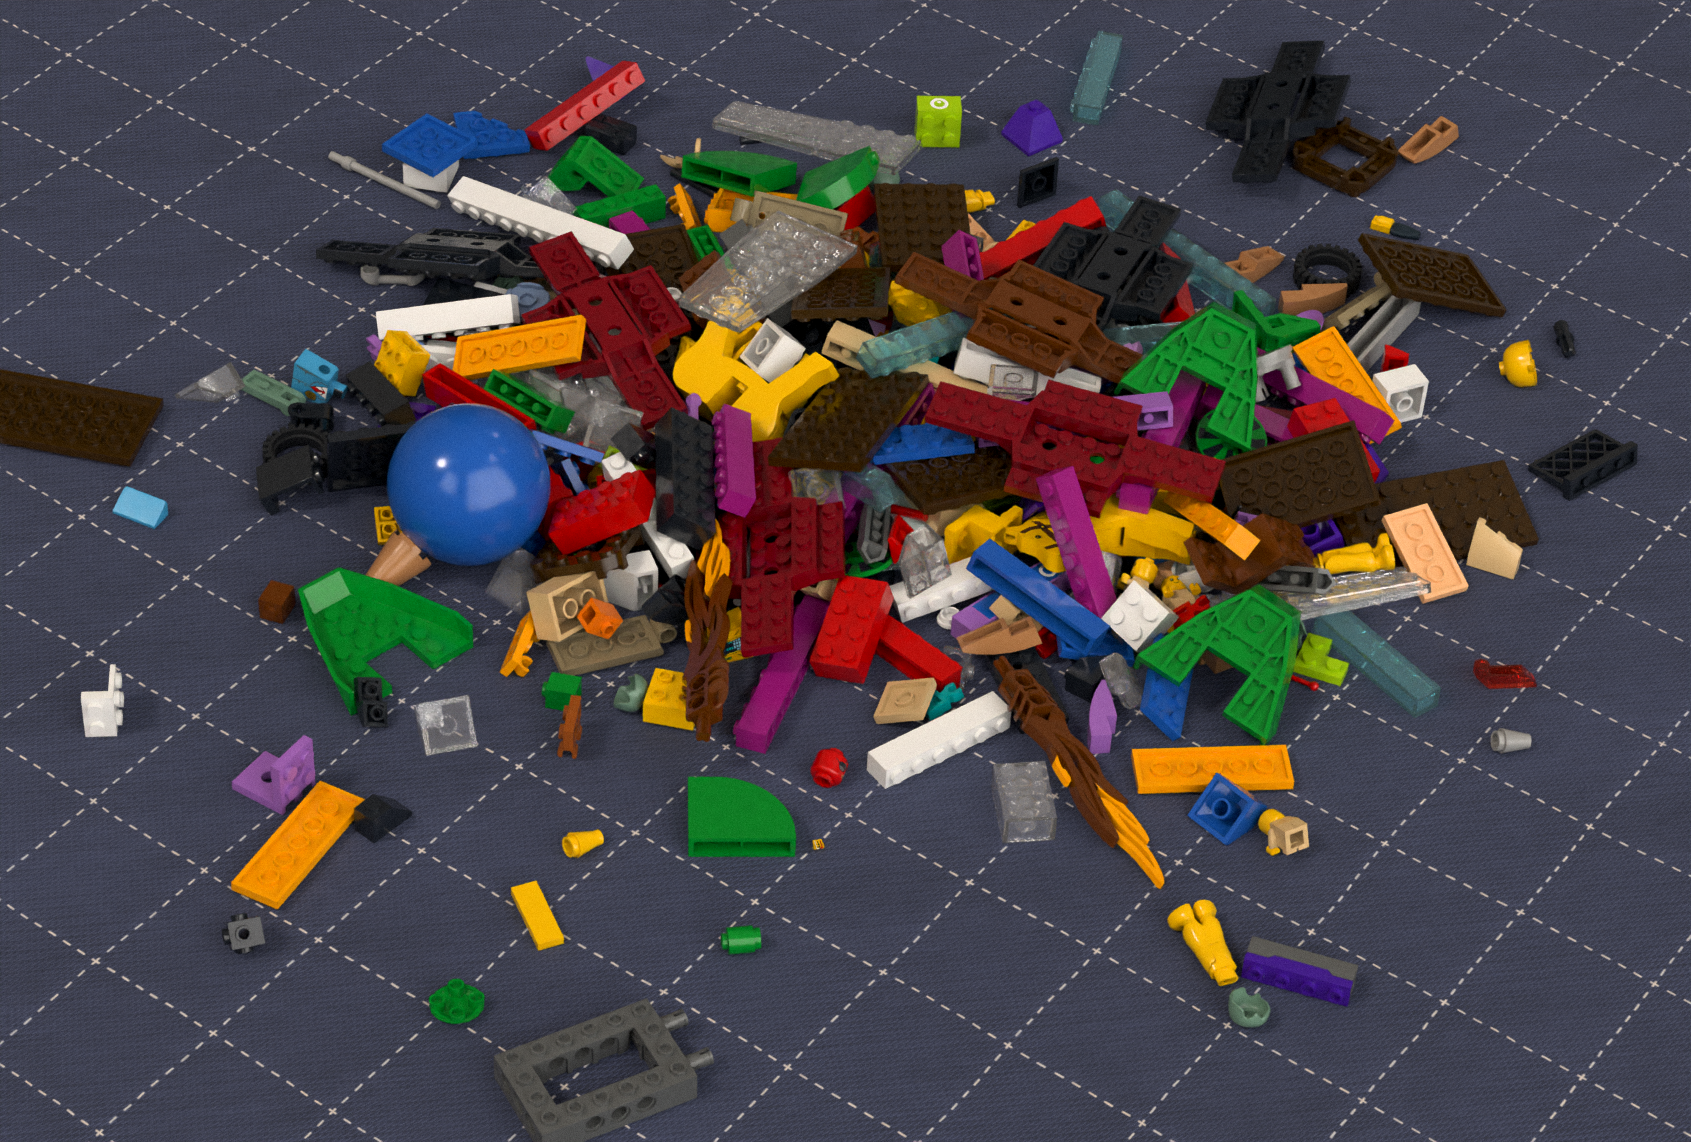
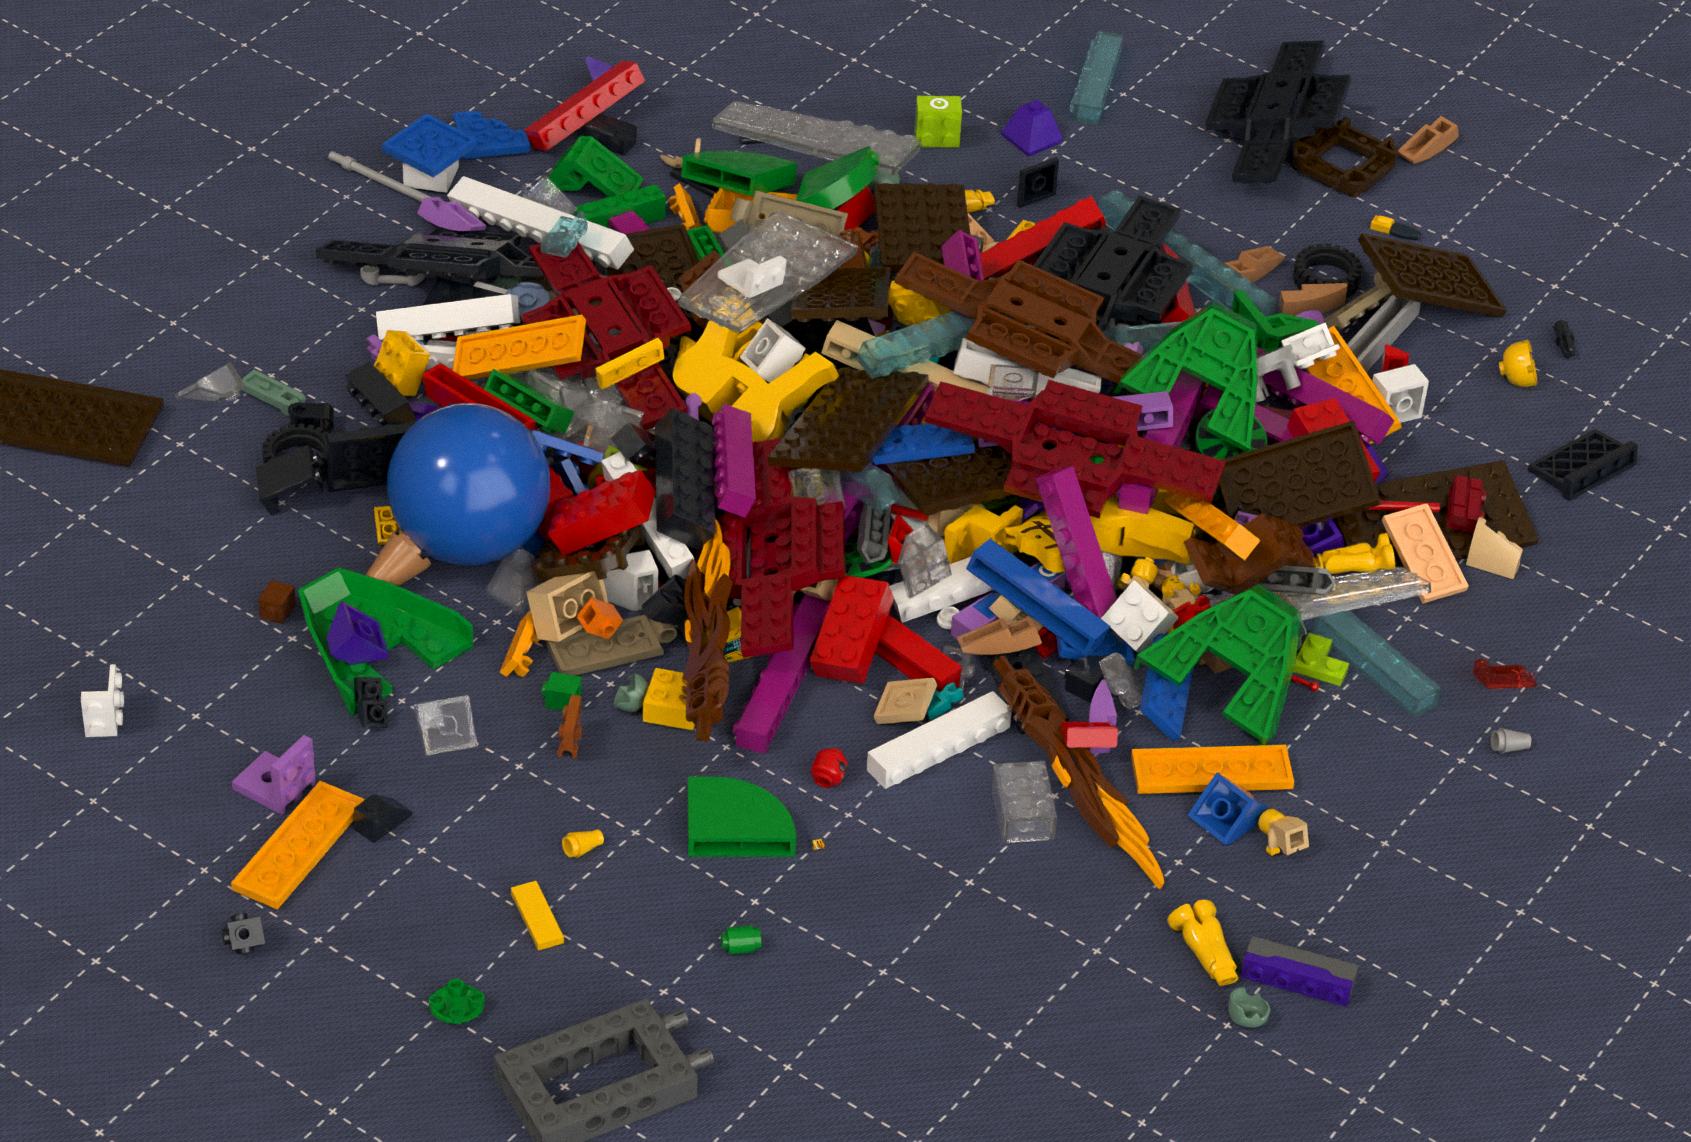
dark azure slope [113,486,168,529] -> none
dark azure torso [291,349,348,403] -> none
none -> dark purple slope [327,601,390,665]
none -> medium lavender slope [417,197,486,231]
none -> clear light blue bracket [540,211,588,258]
none -> yellow tile [595,338,664,390]
none -> white bracket [718,256,787,298]
none -> slope [1060,722,1118,747]
none -> white bracket [1281,323,1340,369]
none -> red bar [1367,501,1440,513]
none -> dark red brick [1446,475,1487,533]

